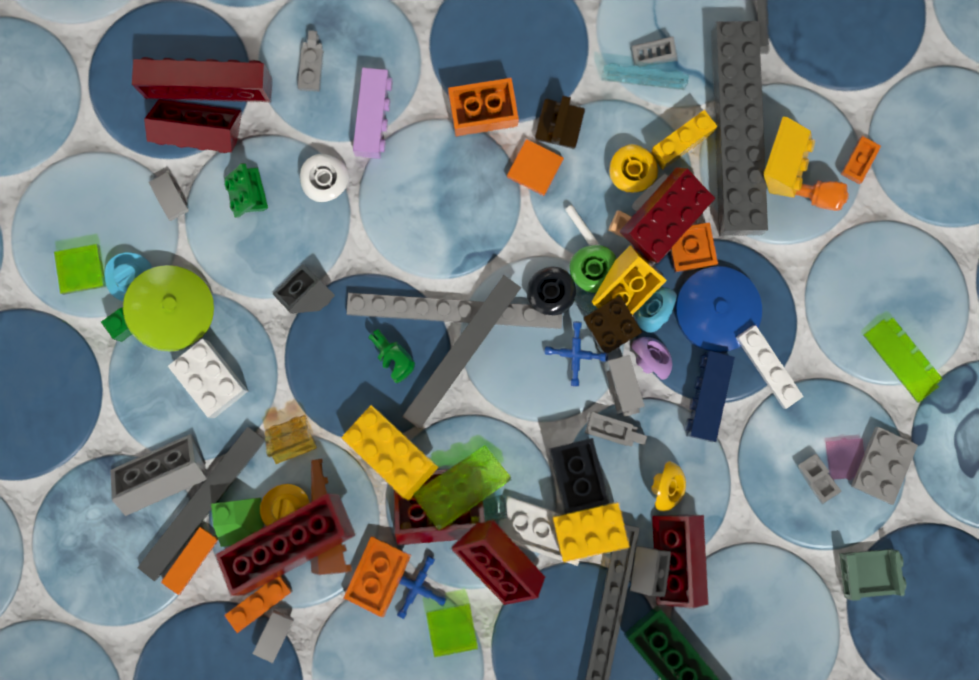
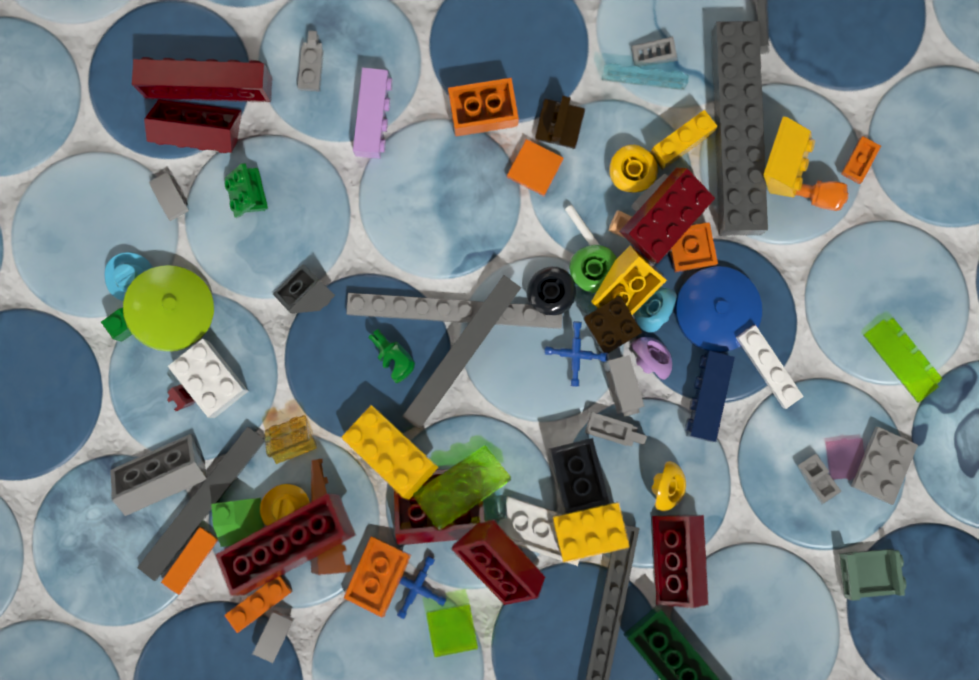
clear neon green plate [54,244,106,295] -> none
white hat [300,154,349,202] -> none
dark grey brick [630,546,671,597] -> none
none -> dark red tile [167,384,195,411]

